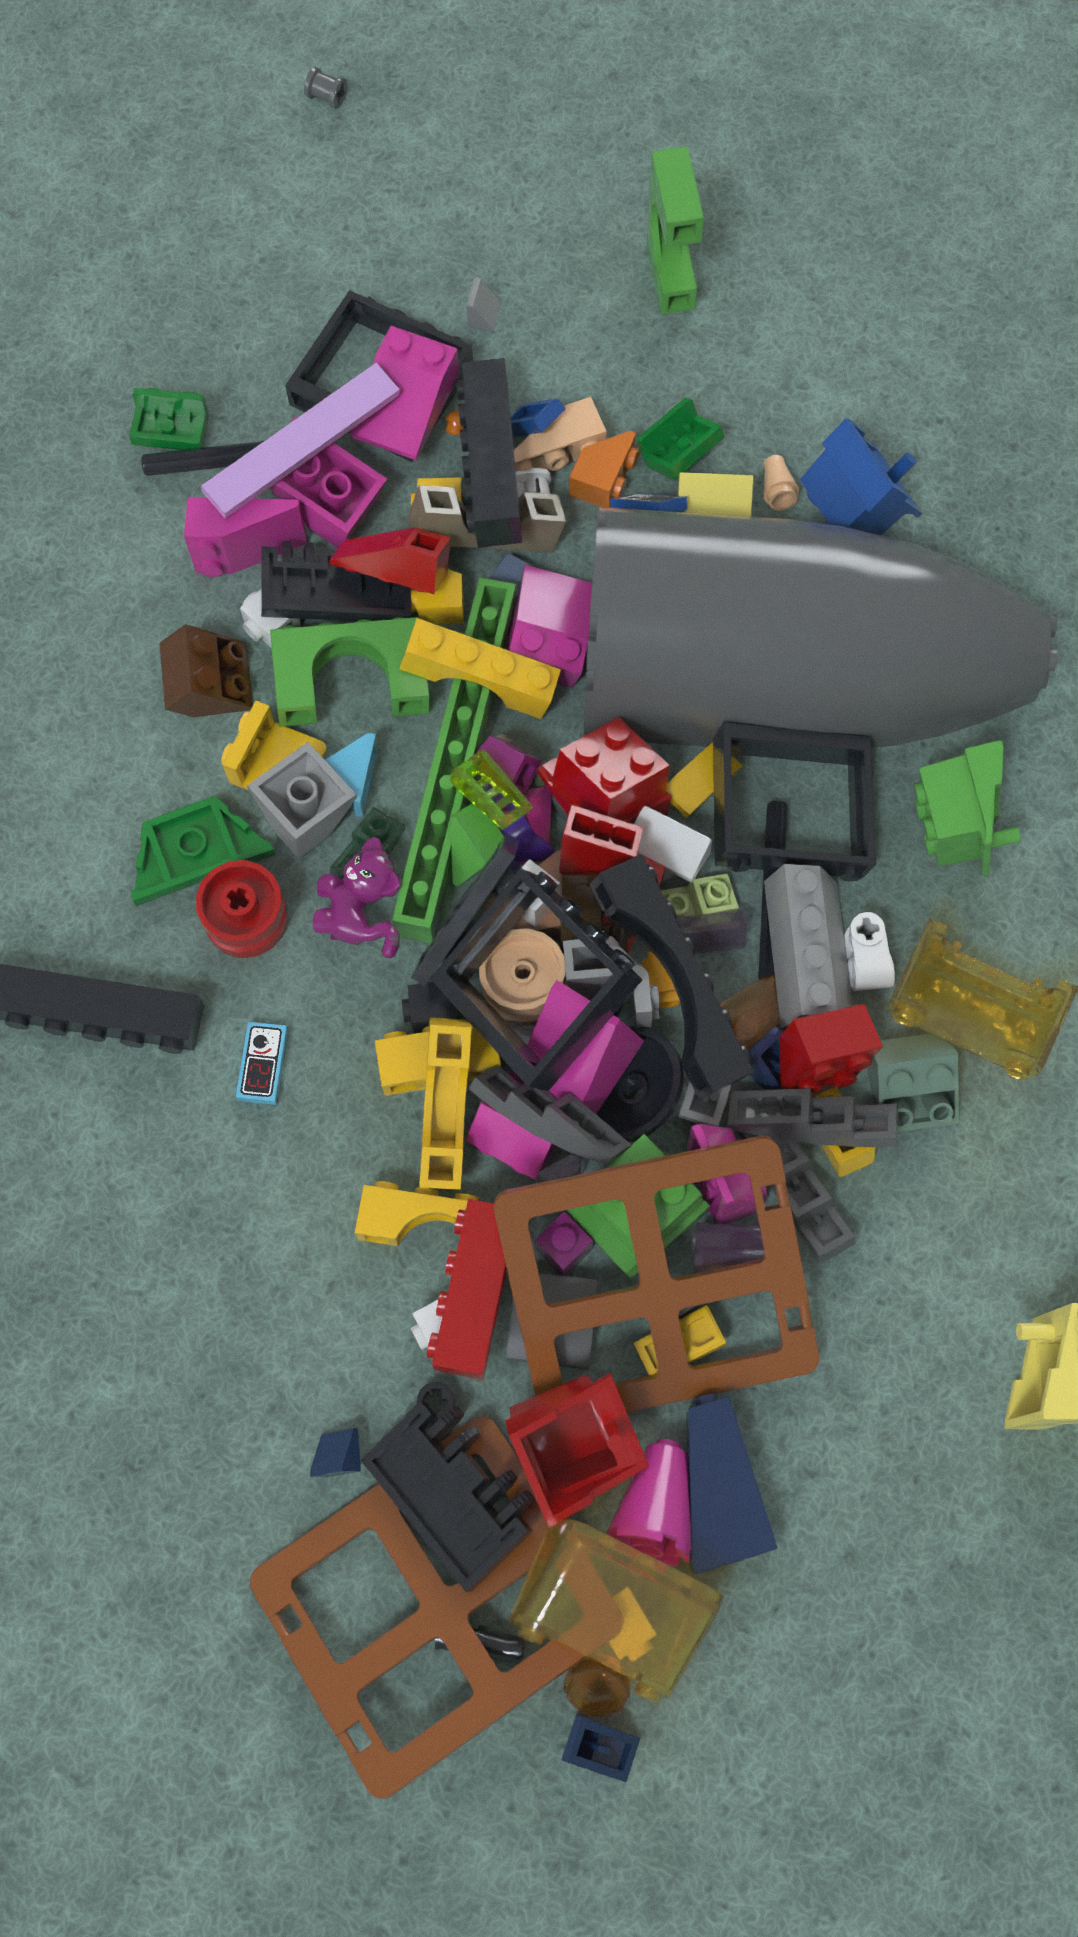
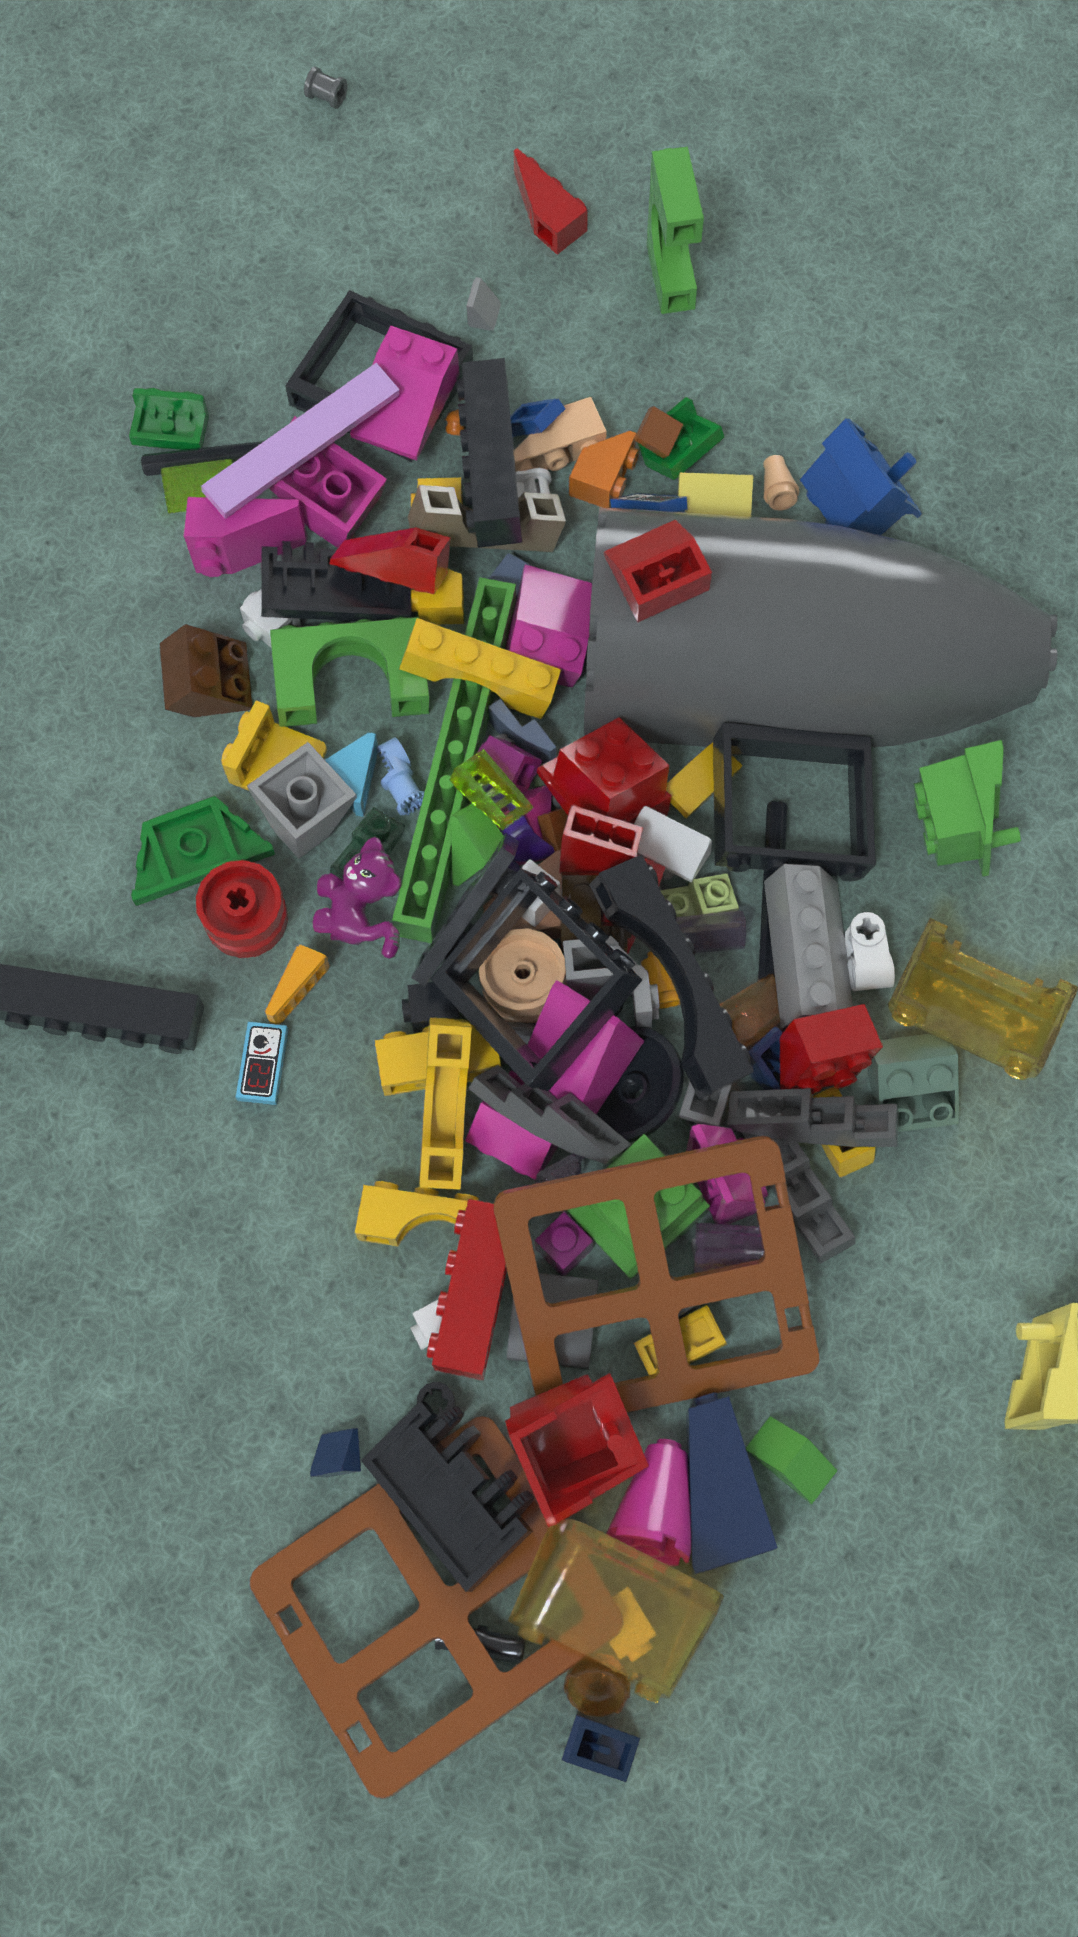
none -> clear neon green slope [161,459,233,514]
none -> light orange slope [265,944,330,1025]
none -> light blue connector [376,737,425,816]
none -> sand blue slope [488,699,556,764]
none -> red slope [514,148,588,255]
none -> dark orange tile [537,808,568,852]
none -> red slope [604,520,712,622]
none -> dark orange tile [634,406,683,458]
none -> bright green slope [746,1416,837,1505]

